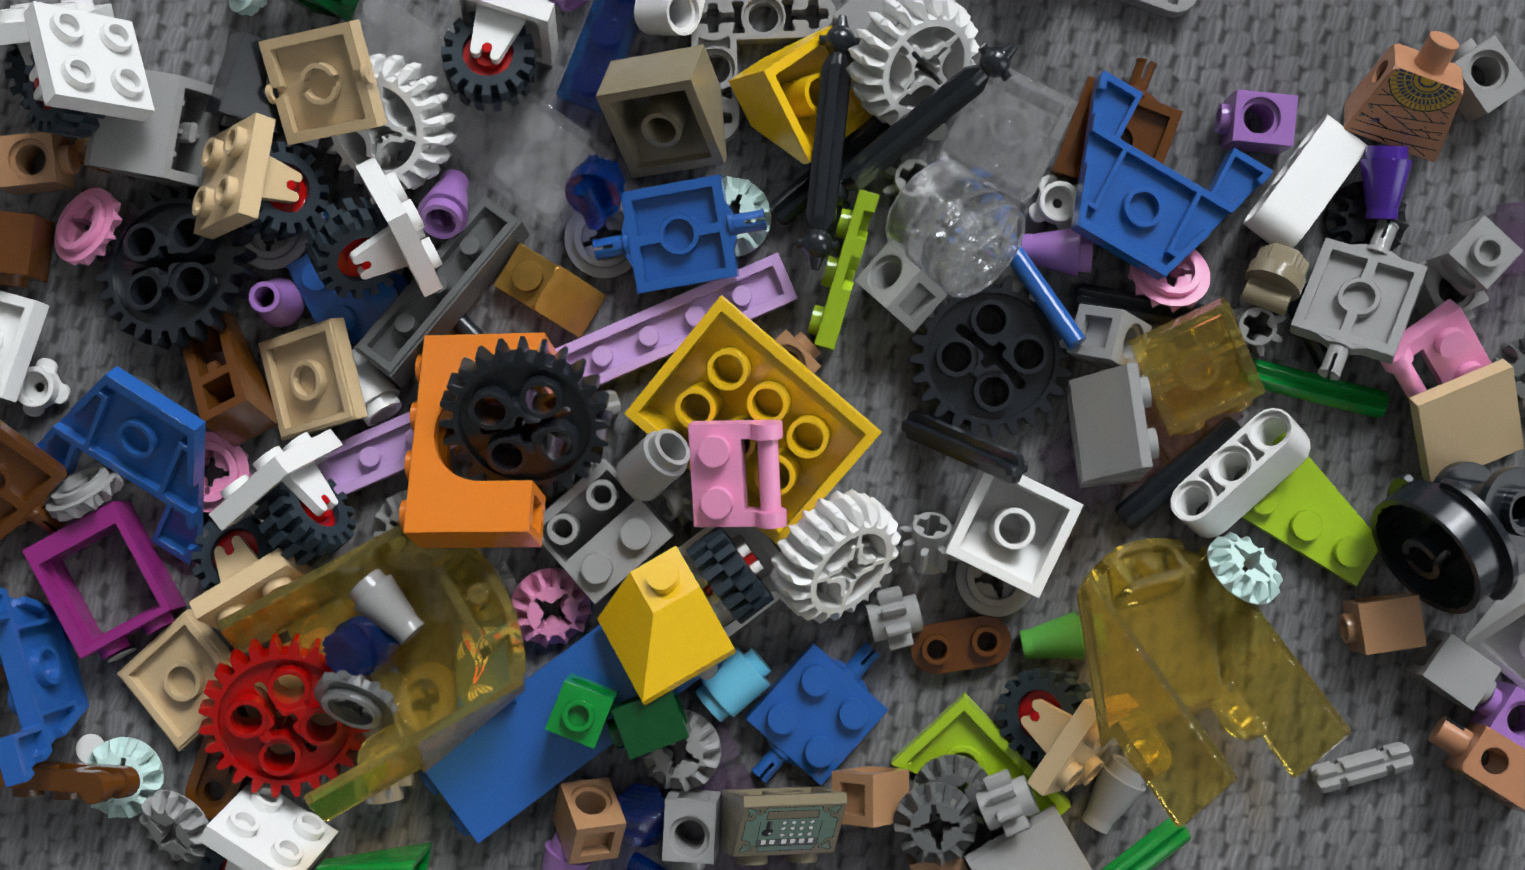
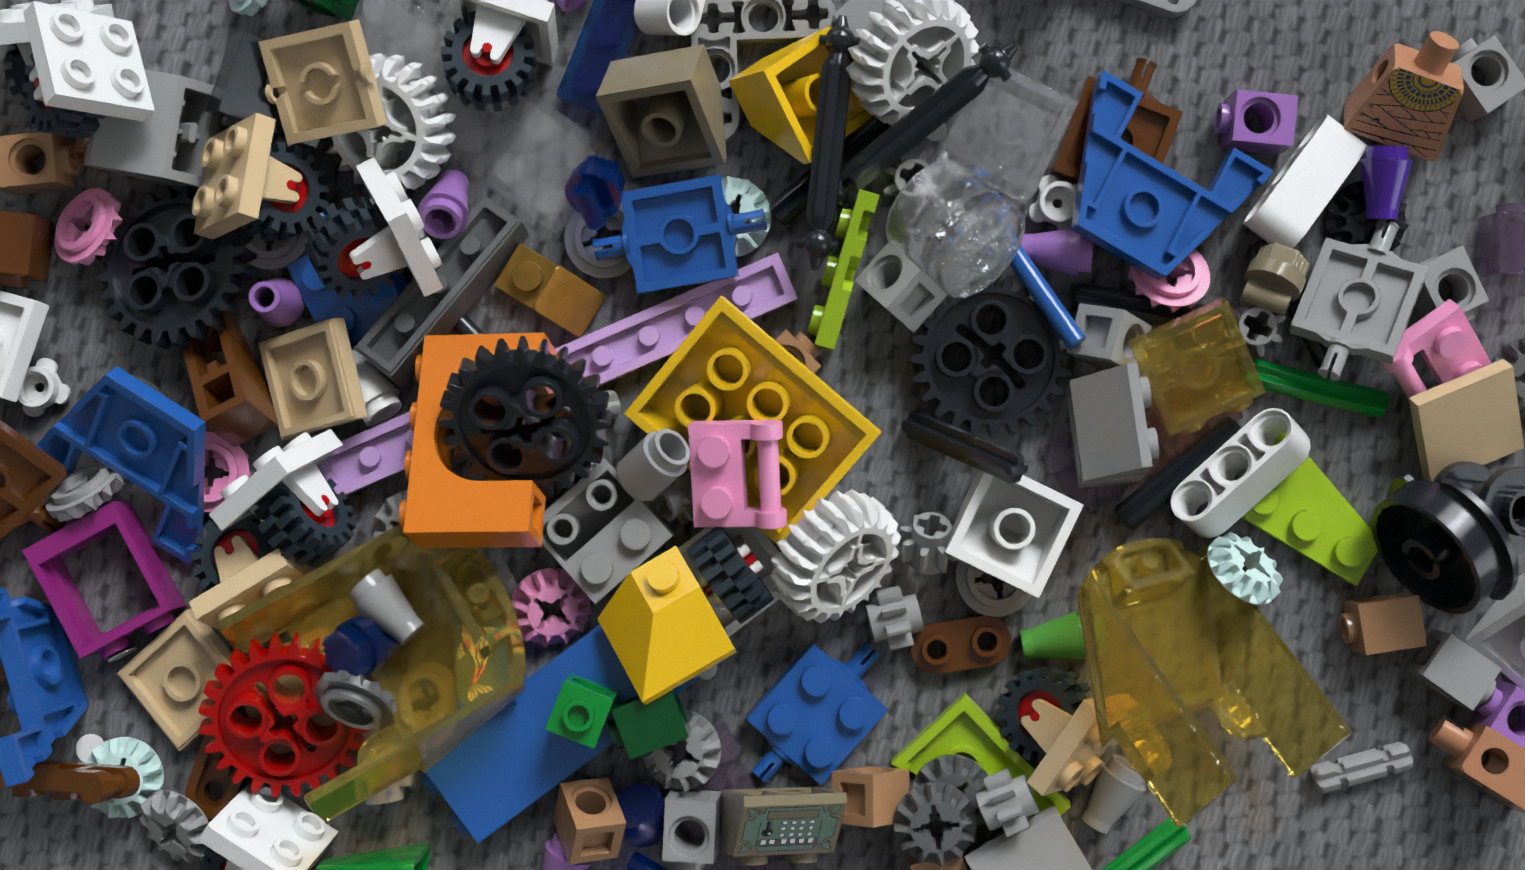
medium azure brick [695,647,772,722] -> none
light grey brick [1426,215,1523,296] -> none

